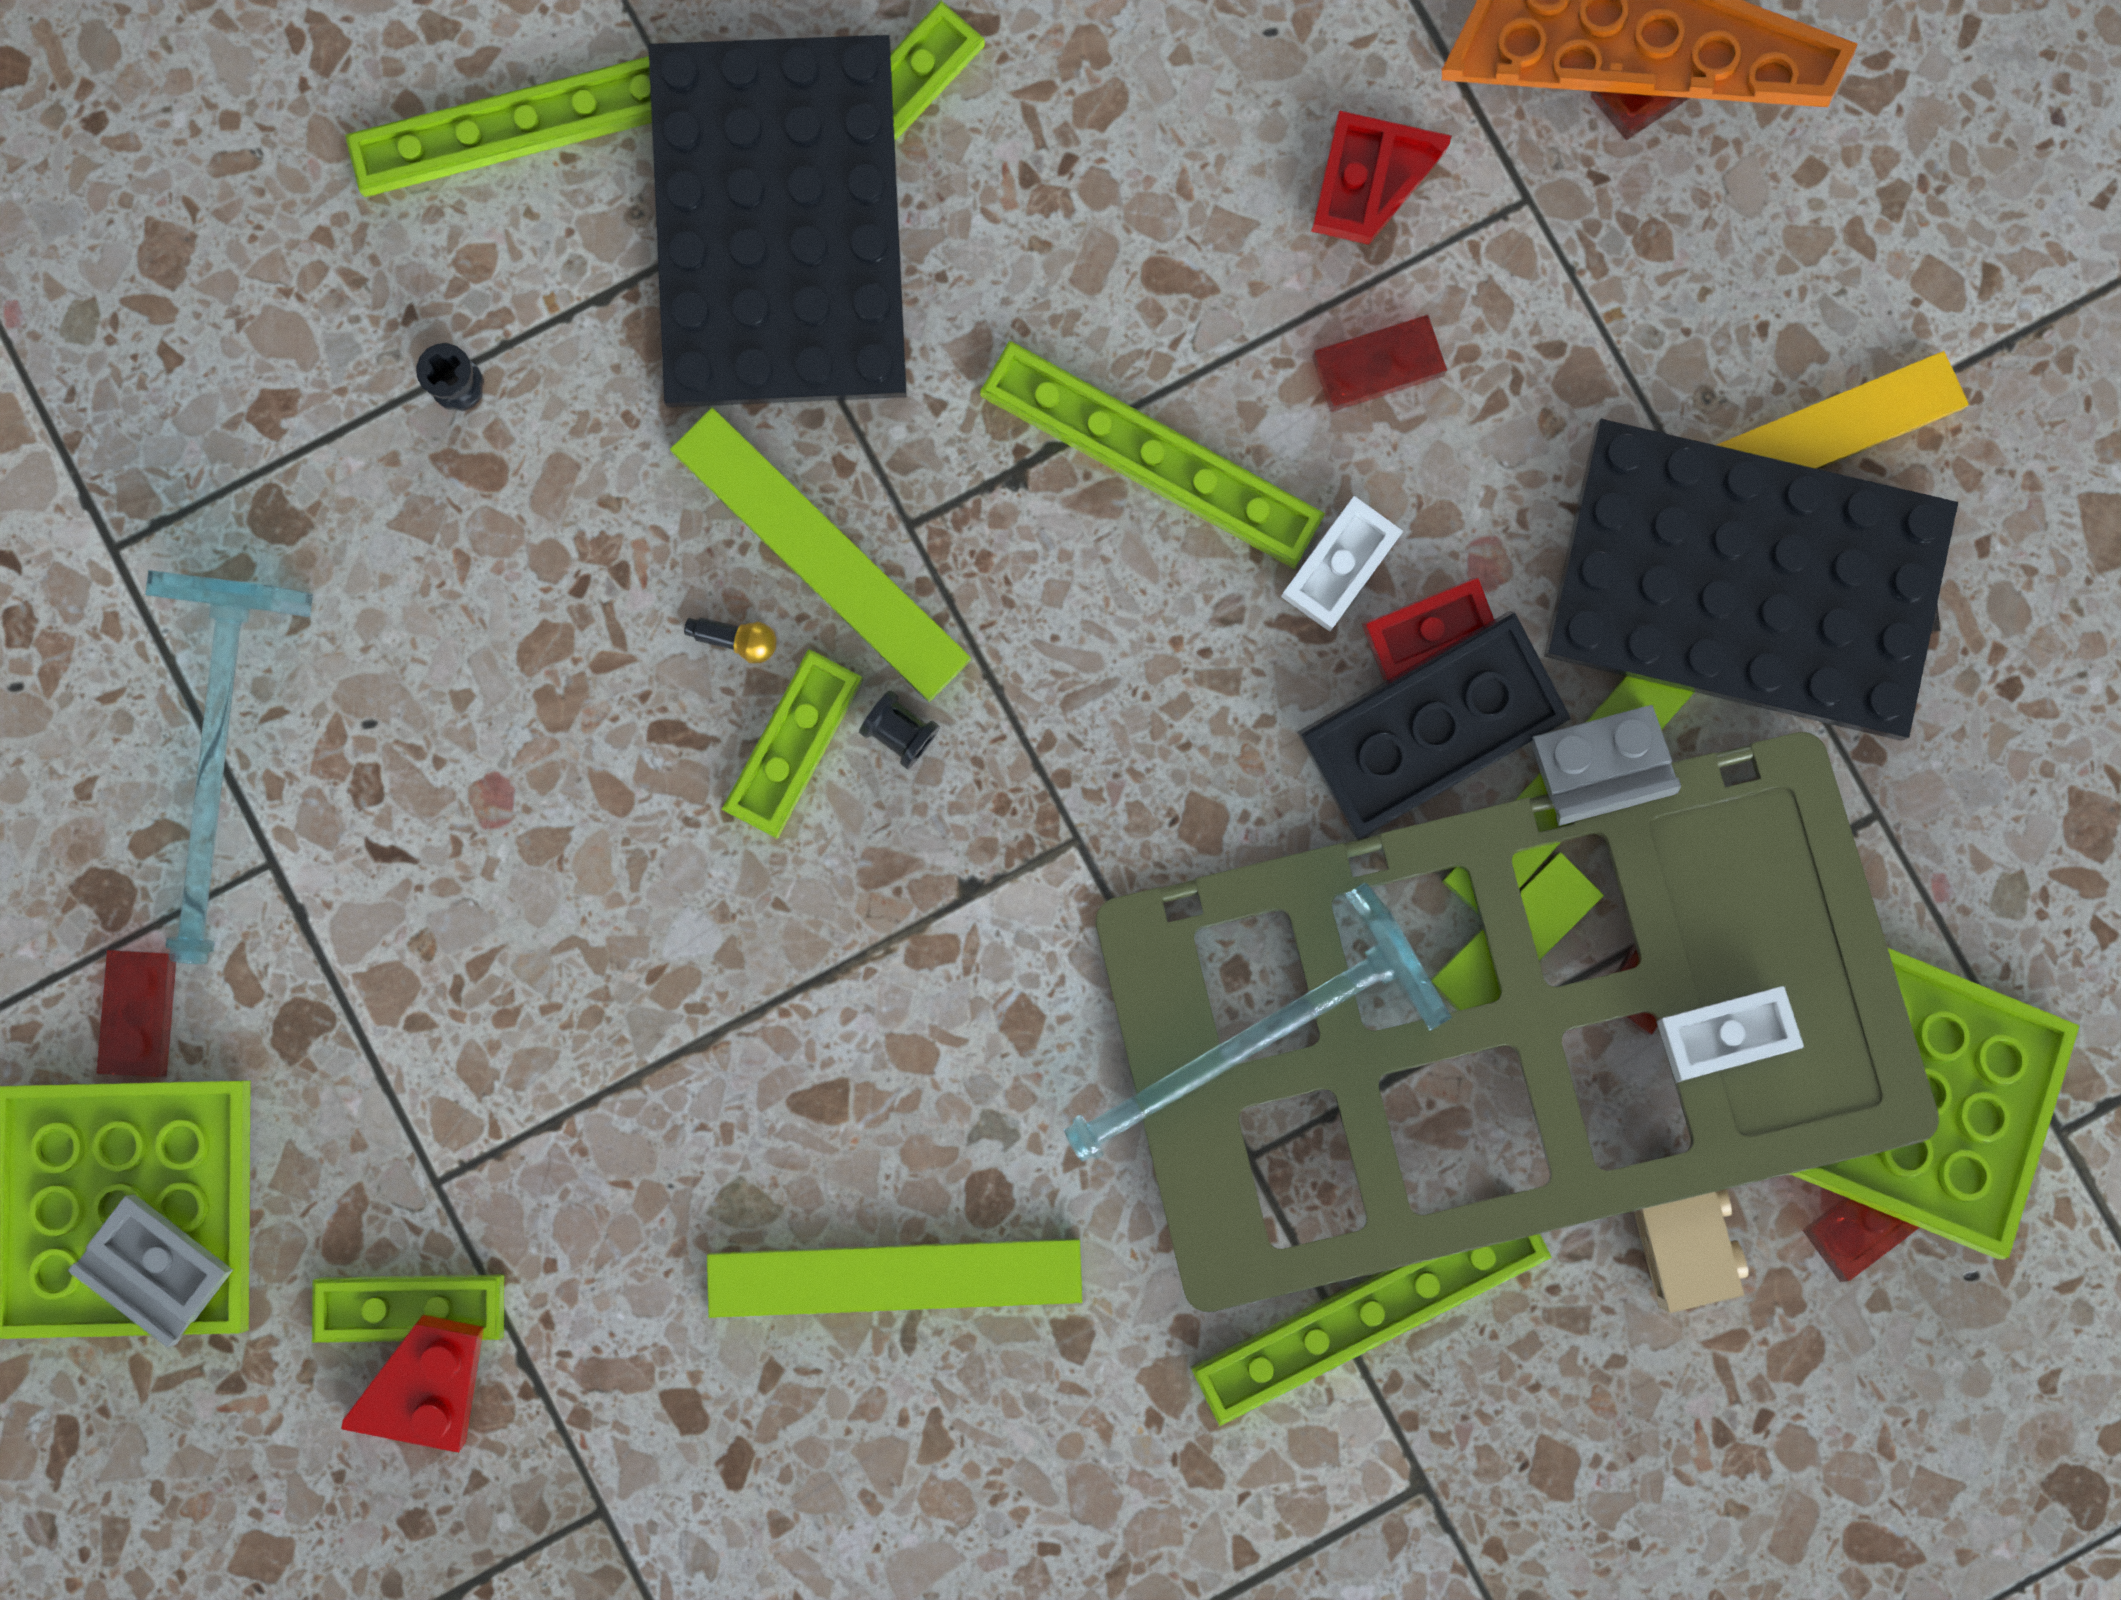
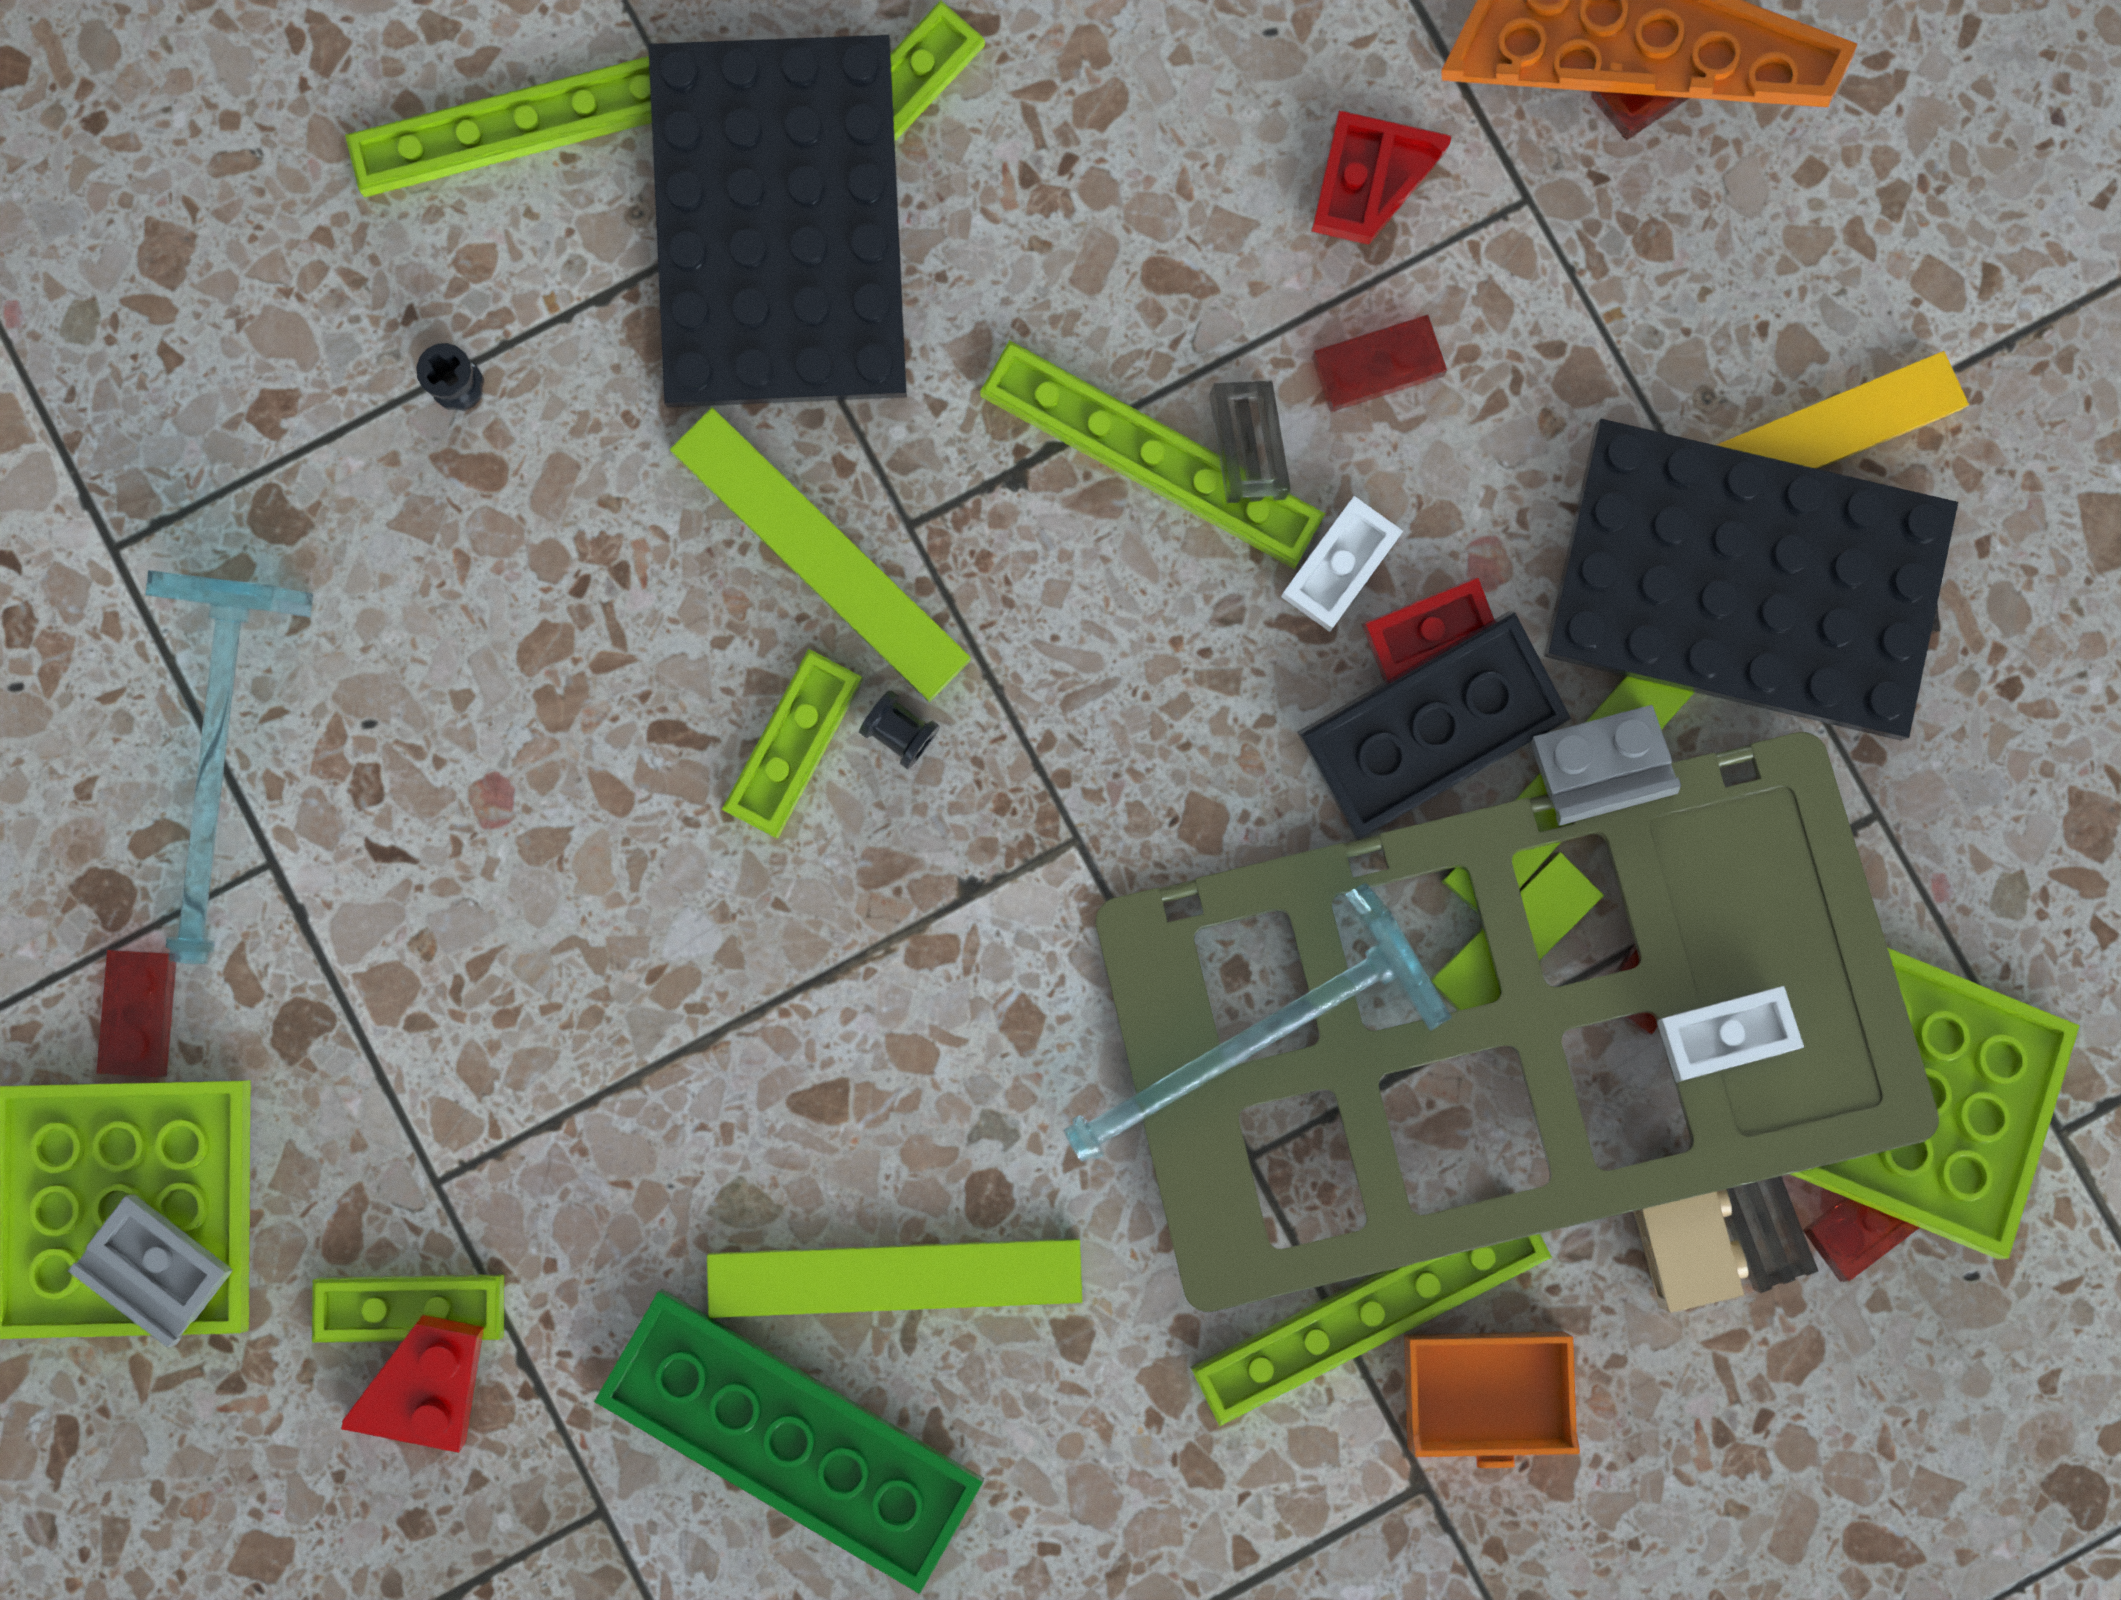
piece [684,618,776,664] -> none
none -> green plate [594,1289,984,1594]
none -> clear smoke tile [1209,380,1291,503]
none -> orange container [1404,1331,1580,1468]
none -> clear smoke tile [1726,1176,1818,1293]

